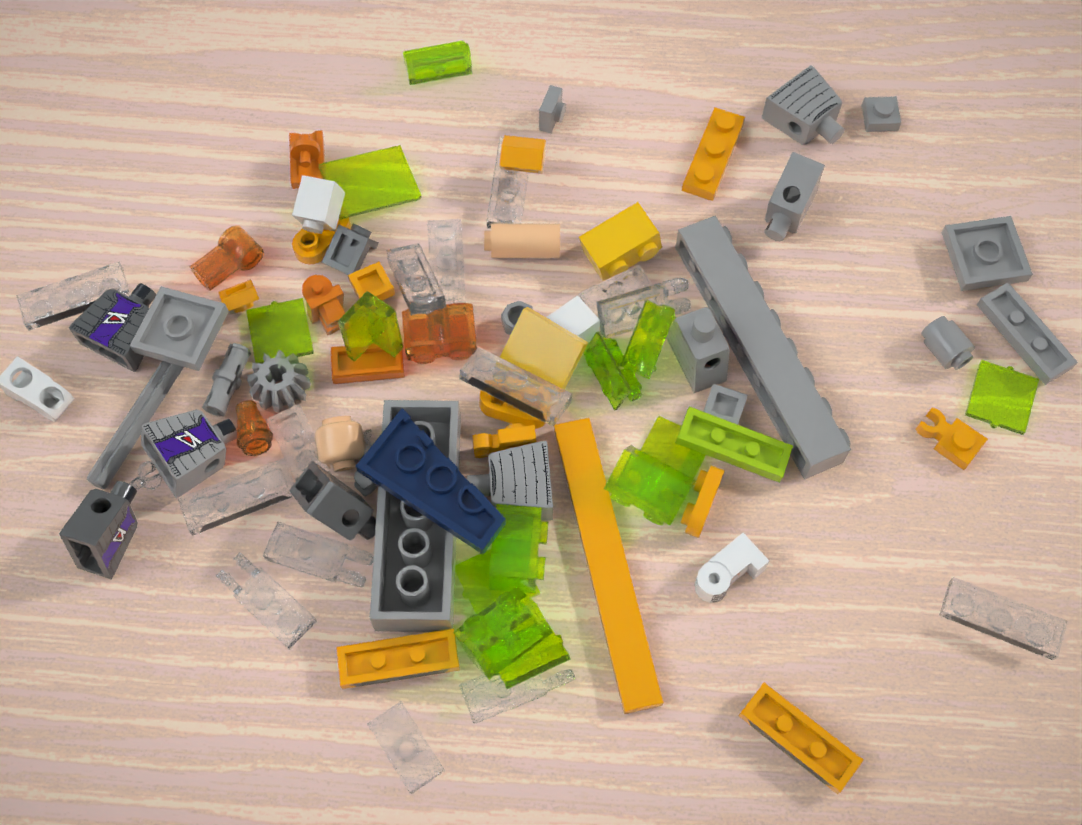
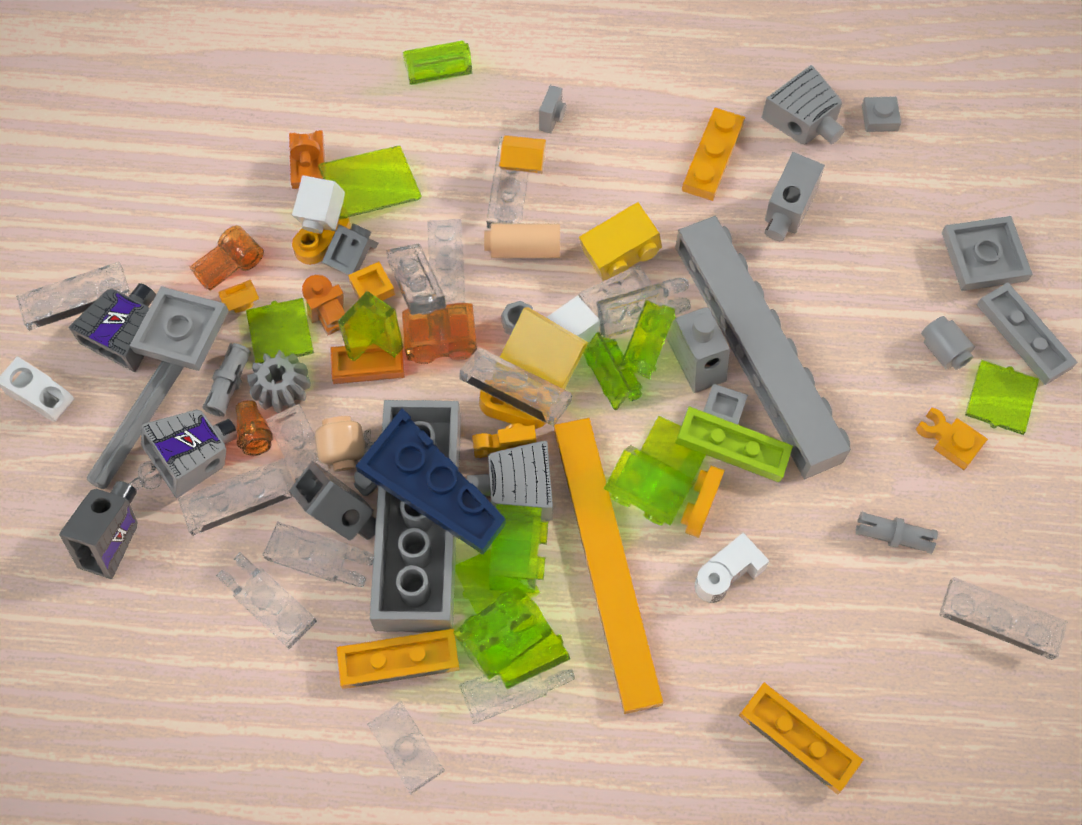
none -> light grey pin [856,511,938,554]

